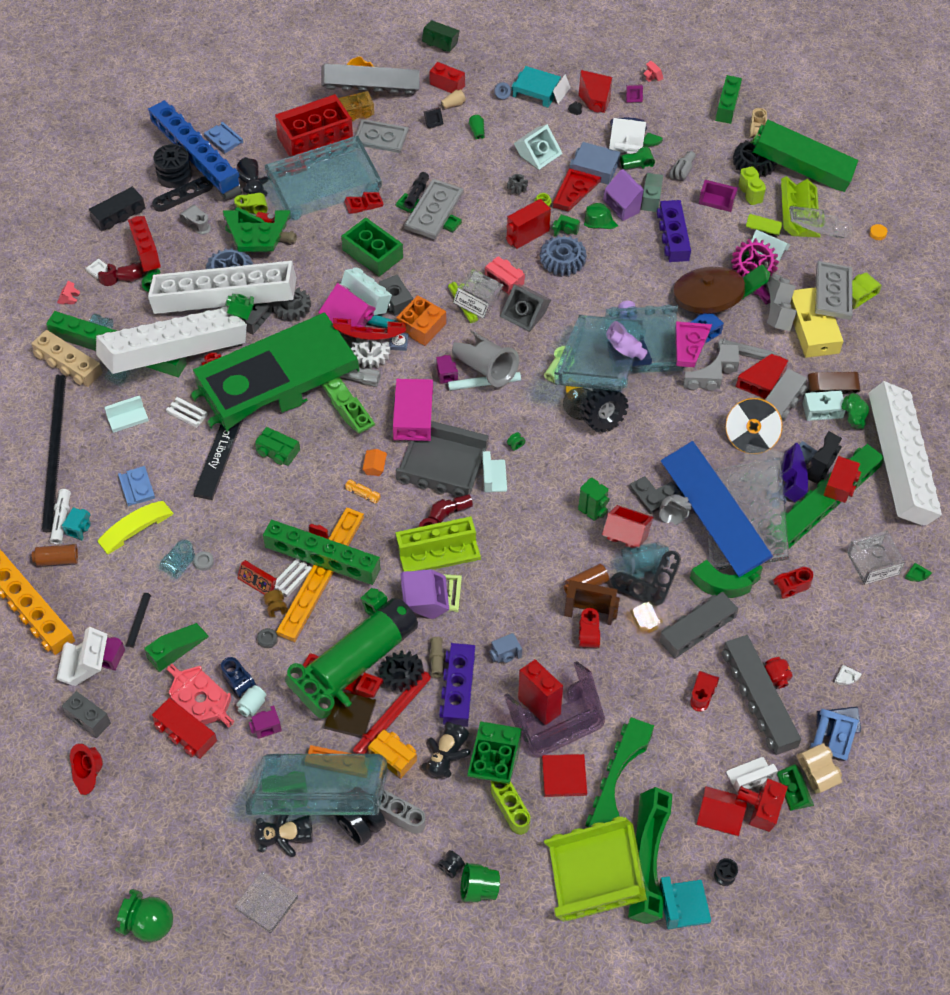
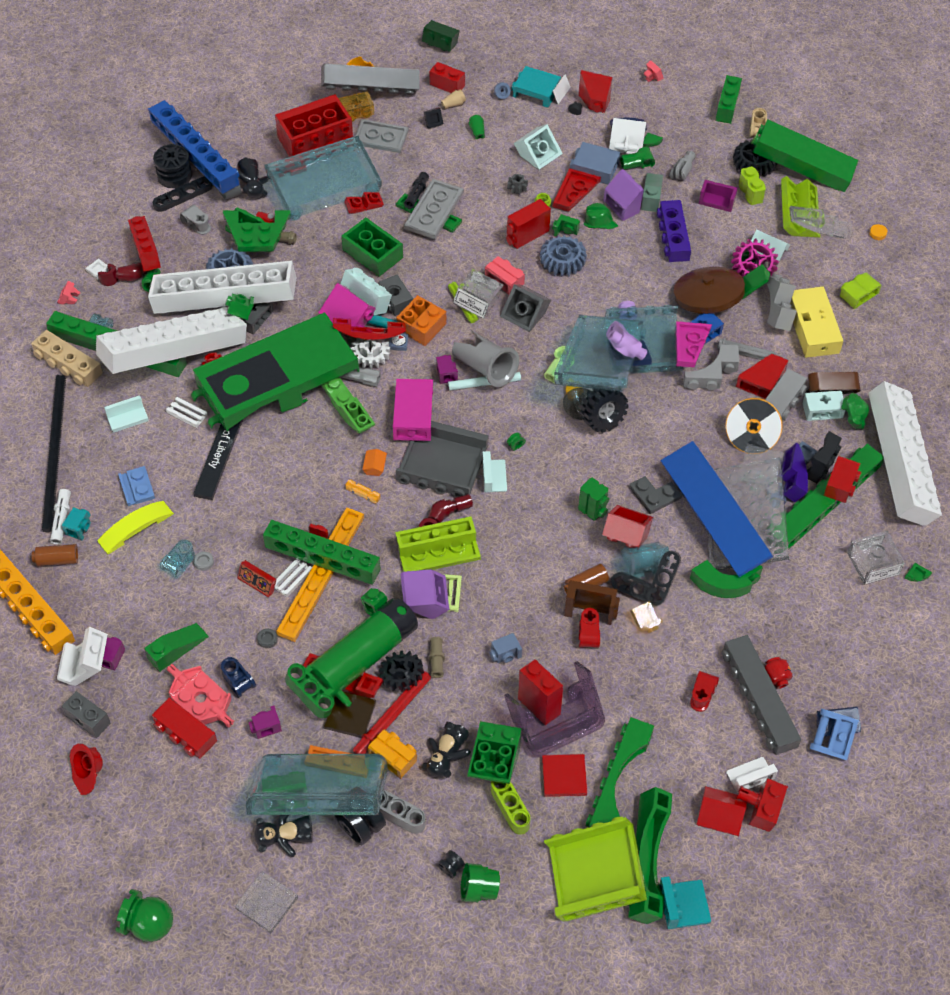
black brick [89,186,146,231] -> none
clear light blue tile [104,369,131,386] -> none
black bar [126,593,151,648] -> none
medium blue plate [204,122,243,154] -> none
lime piece [234,193,268,214] -> none
light aqua brick [237,685,267,717] -> none
green brick [255,427,300,466] -> none
pearl gold wheel [263,590,288,617] -> none
dark grey gear [272,287,311,321] -> none
dark purple brick [439,643,475,727] -> none
magenta tile [626,84,643,102] -> none
light grey hair [659,494,692,525] -> none
dark grey brick [659,592,738,659] -> none
black wheel [714,858,738,886] -> none
lime slope [746,214,782,236] -> none
magenta pin [754,284,771,305] -> none
red piece [773,567,814,599] -> none
green slope [777,764,814,811] -> none
tan brick [797,743,842,794] -> none
light grey tile [815,261,852,320] -> none
white tile [834,665,862,685] -> none

